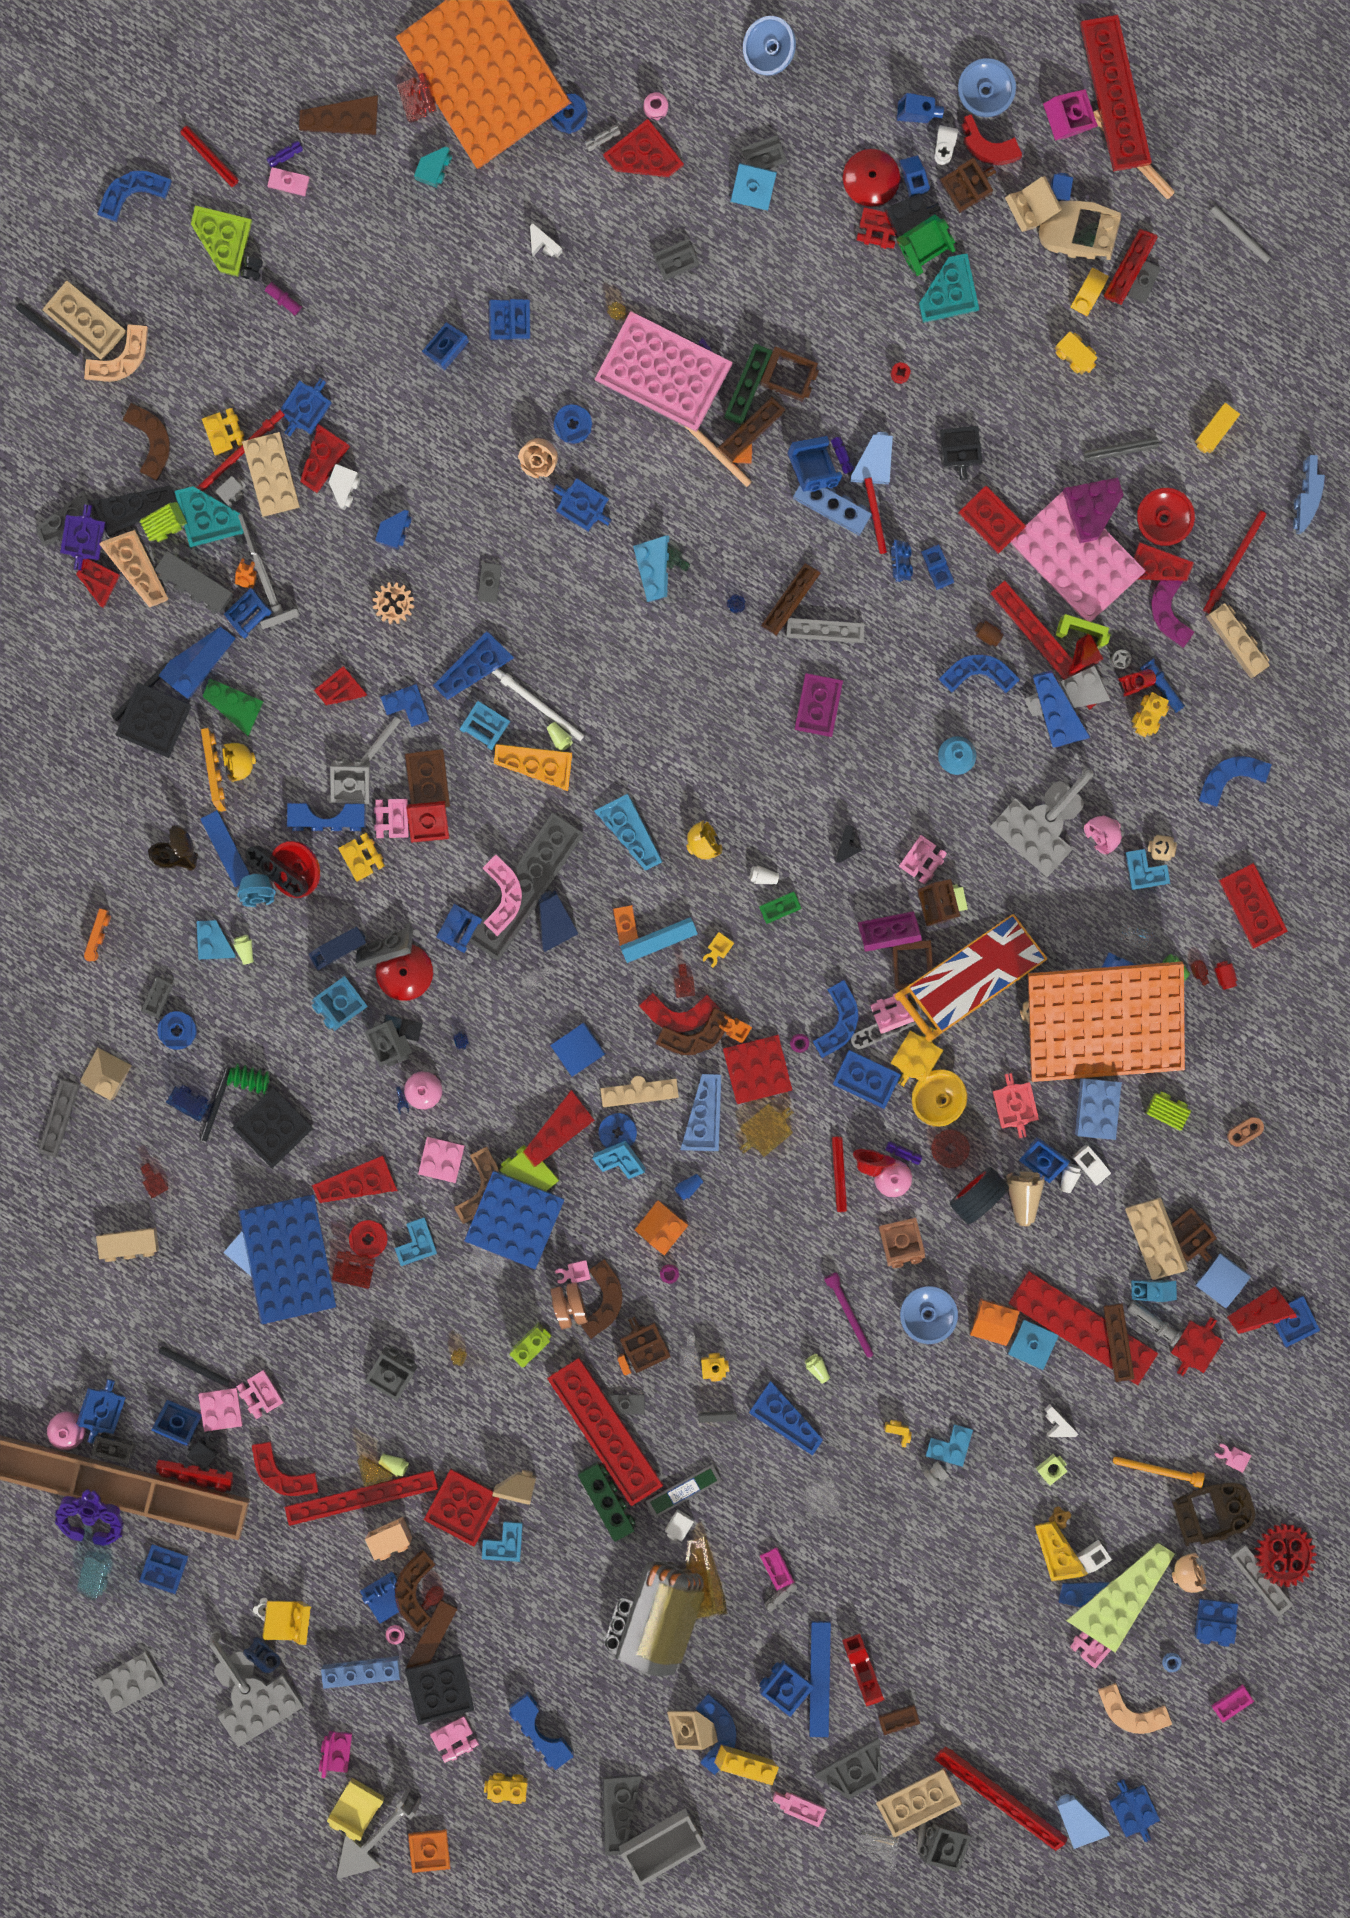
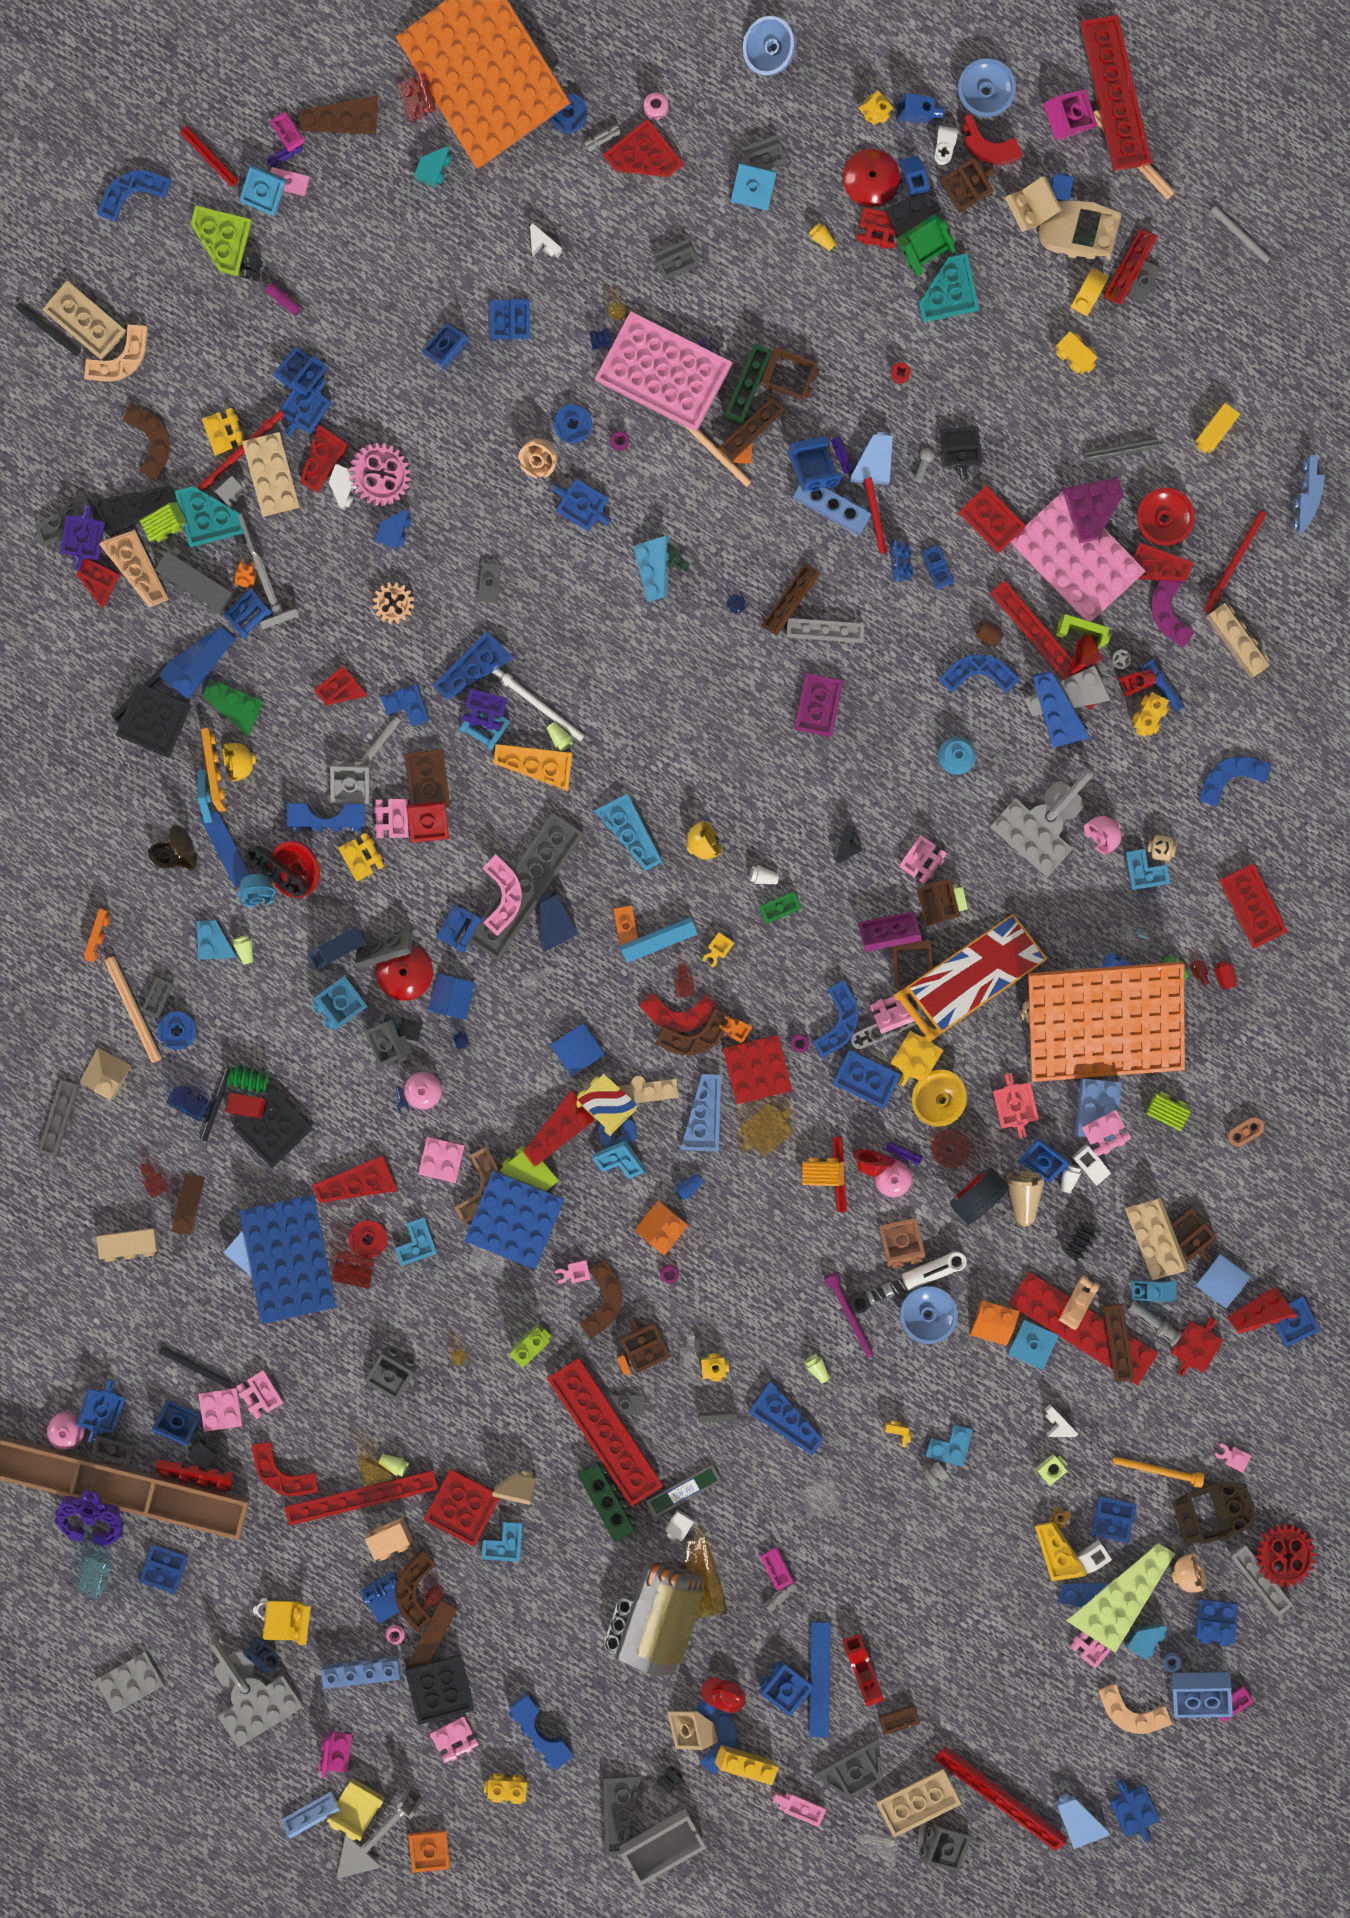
nougat wheel [551,1282,588,1330] -> none
none -> light nougat axle [105,956,161,1063]
none -> reddish brown slope [171,1173,205,1235]
none -> dark azure wing [197,769,212,823]
none -> red tile [225,1093,266,1118]
none -> dark azure plate [239,164,287,216]
none -> dark pink plate [270,111,305,152]
none -> blue slope [273,346,329,395]
none -> light blue plate [281,1792,340,1838]
none -> bright pink gear [349,443,411,506]
none -> blue slope [429,973,475,1019]
none -> dark purple plate [462,689,508,730]
none -> panel [577,1074,637,1136]
none -> clear blue wheel [590,328,612,350]
none -> magenta plate [610,431,630,451]
none -> black wheel [657,1766,683,1793]
none -> red piece [701,1677,746,1713]
none -> light orange brick [802,1157,844,1186]
none -> yellow cone [809,222,837,251]
none -> piece [849,1251,967,1313]
none -> yellow brick [858,91,893,125]
none -> light grey bar [914,448,935,483]
none -> light nougat plate [1059,1275,1100,1330]
none -> black piece [1062,1222,1102,1263]
none -> bright pink plate [1081,1110,1131,1157]
none -> blue slope [1090,1496,1137,1544]
none -> dark azure slope [1124,1623,1168,1660]
none -> medium blue slope [1172,1672,1233,1718]

